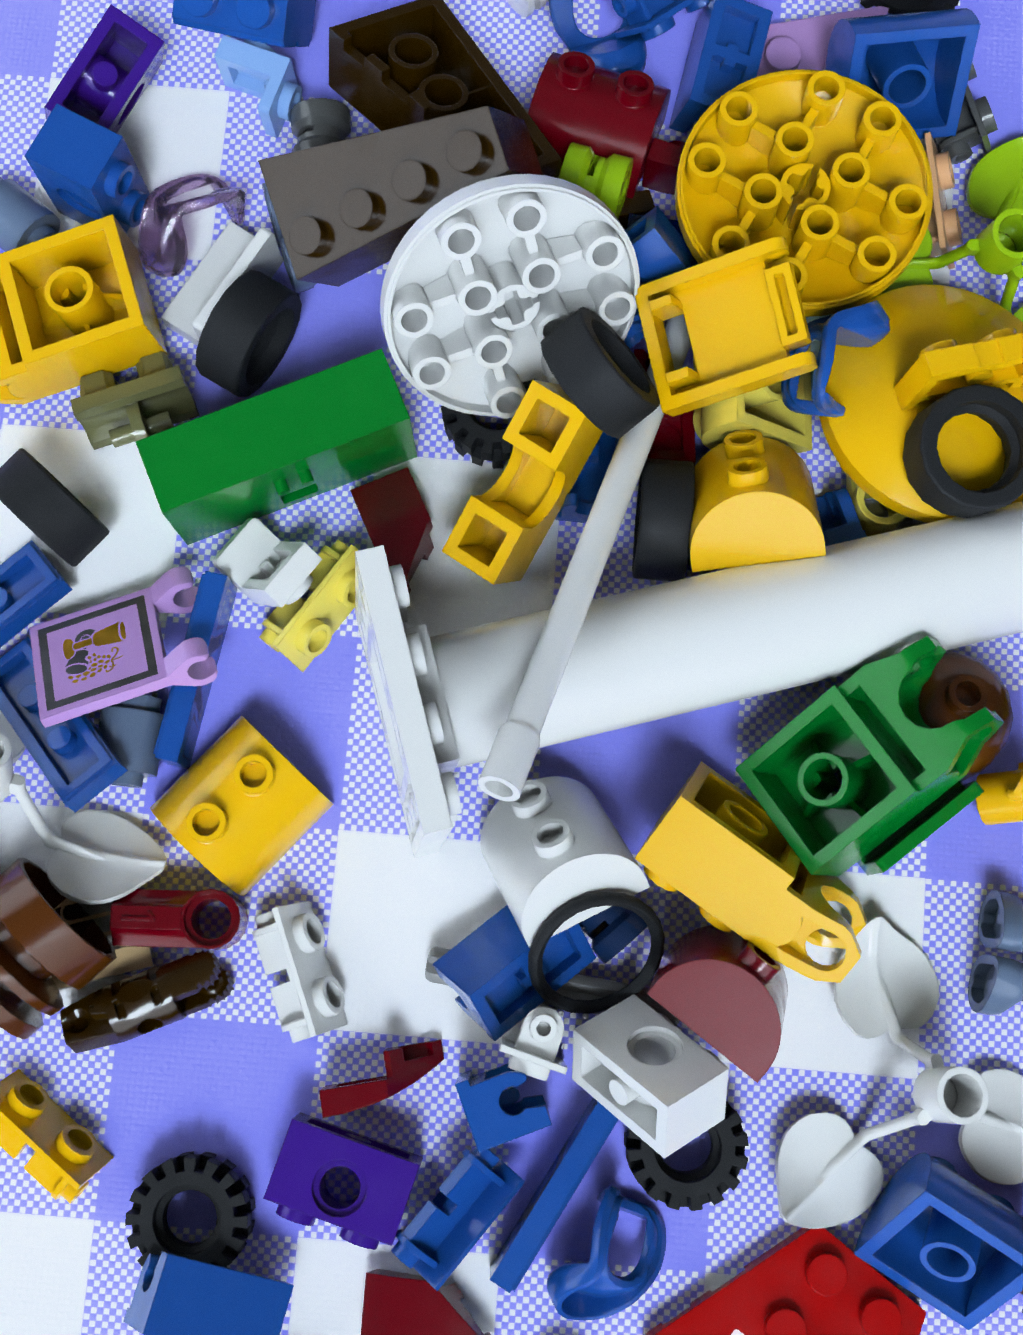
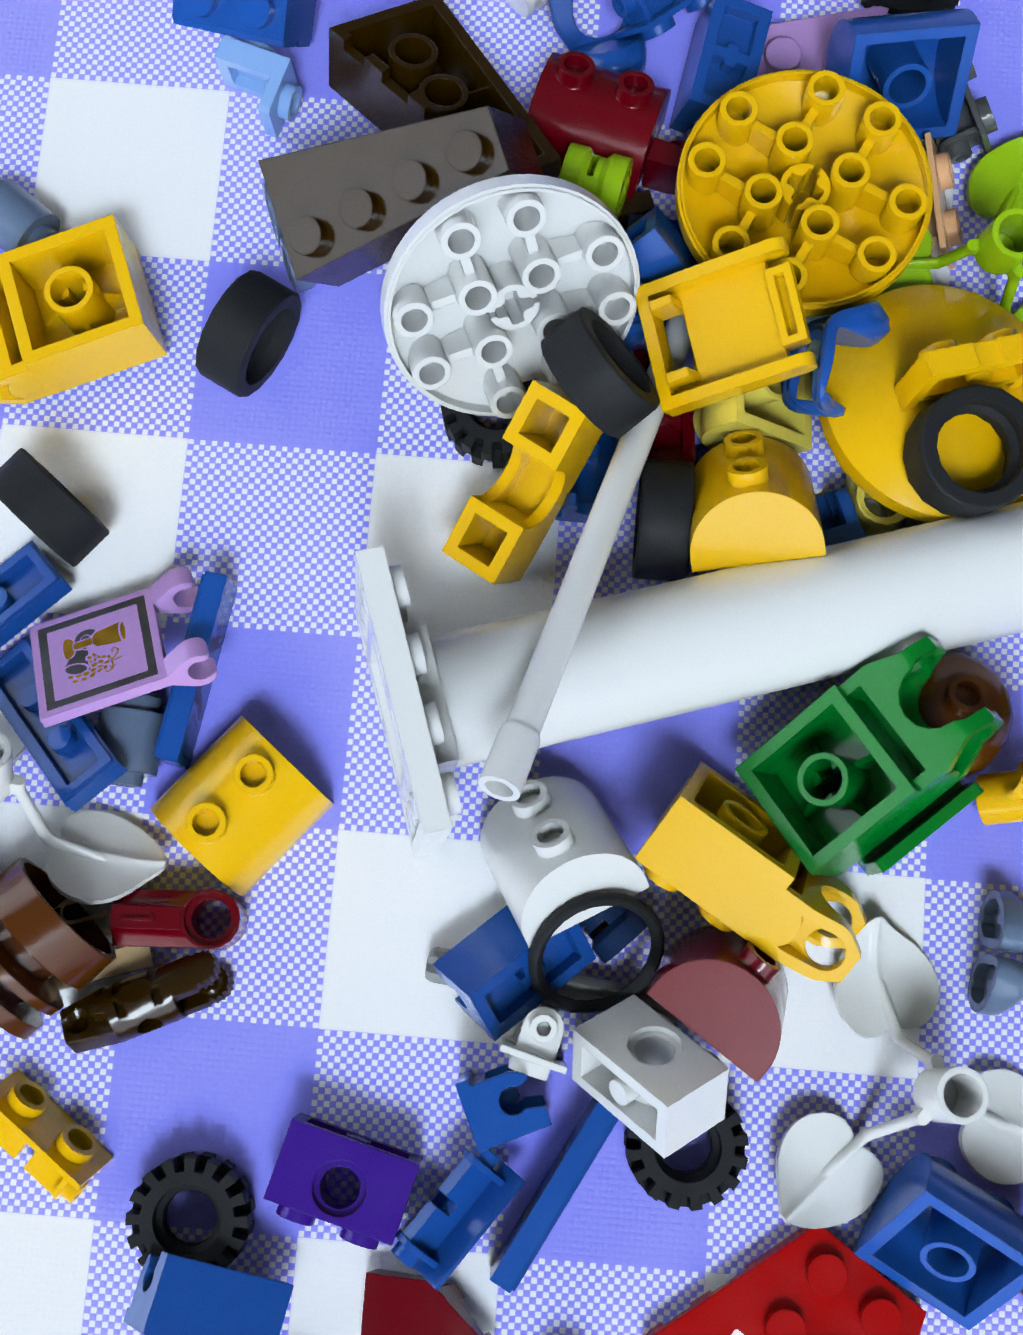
blue brick [24,103,150,234] -> none
dark purple brick [44,4,165,133] -> none
olive hips [70,351,200,450] -> none
green brick [135,348,417,545] -> none
clear purple piece [138,173,246,278] -> none
white panel [161,221,283,346] -> none
white bracket [212,518,322,608] -> none
white hinge [252,900,348,1044] -> none
light yellow hinge [259,539,358,672] -> none
dark grey wheel [291,98,351,152] -> none
dark red slope [319,1039,444,1118] -> none
dark red slope [350,467,434,594] -> none
blue piece [547,1185,666,1321] -> none

